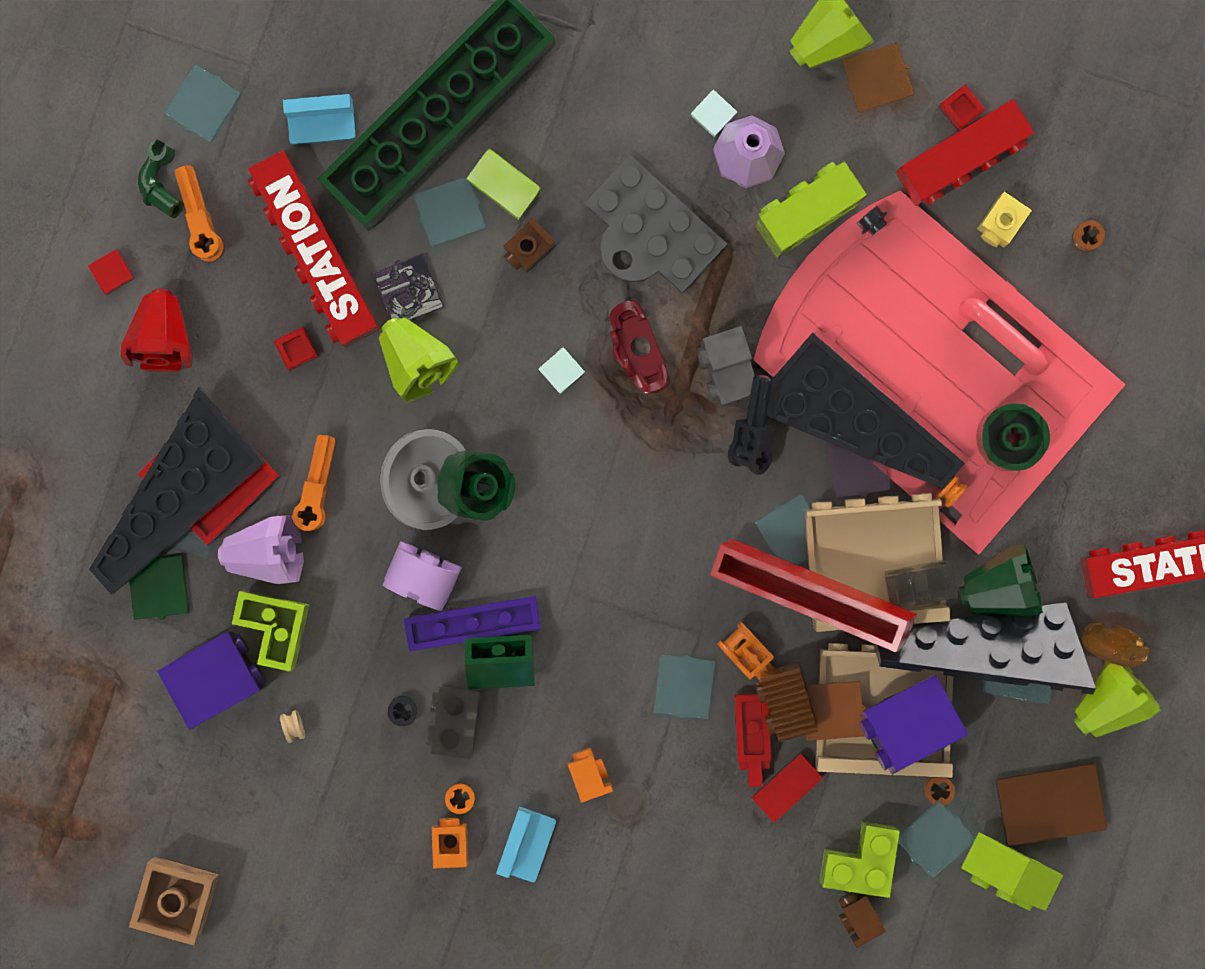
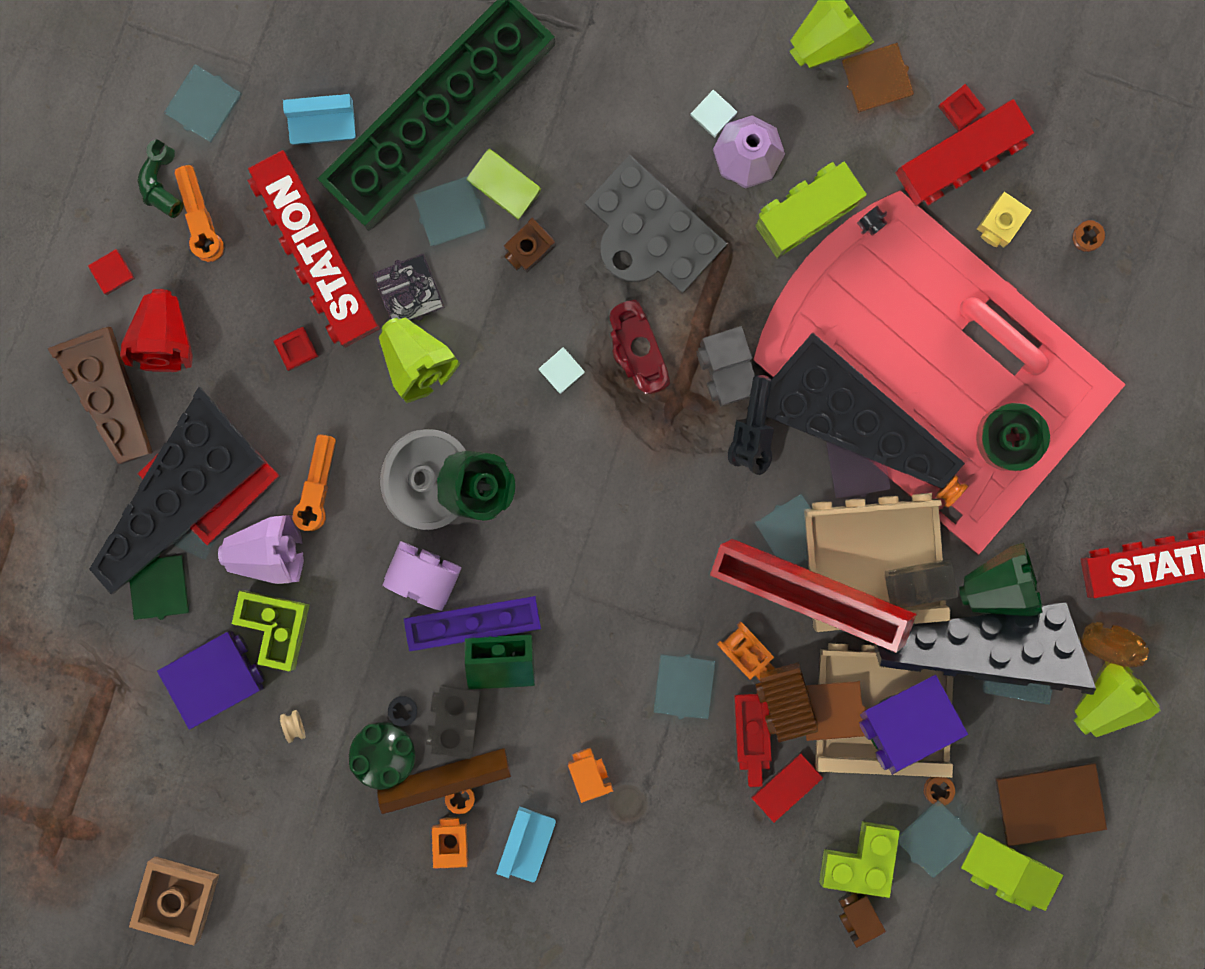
none -> reddish brown wing [47,327,153,464]
none -> dark green dish [349,723,415,790]
none -> reddish brown tile [377,748,511,814]

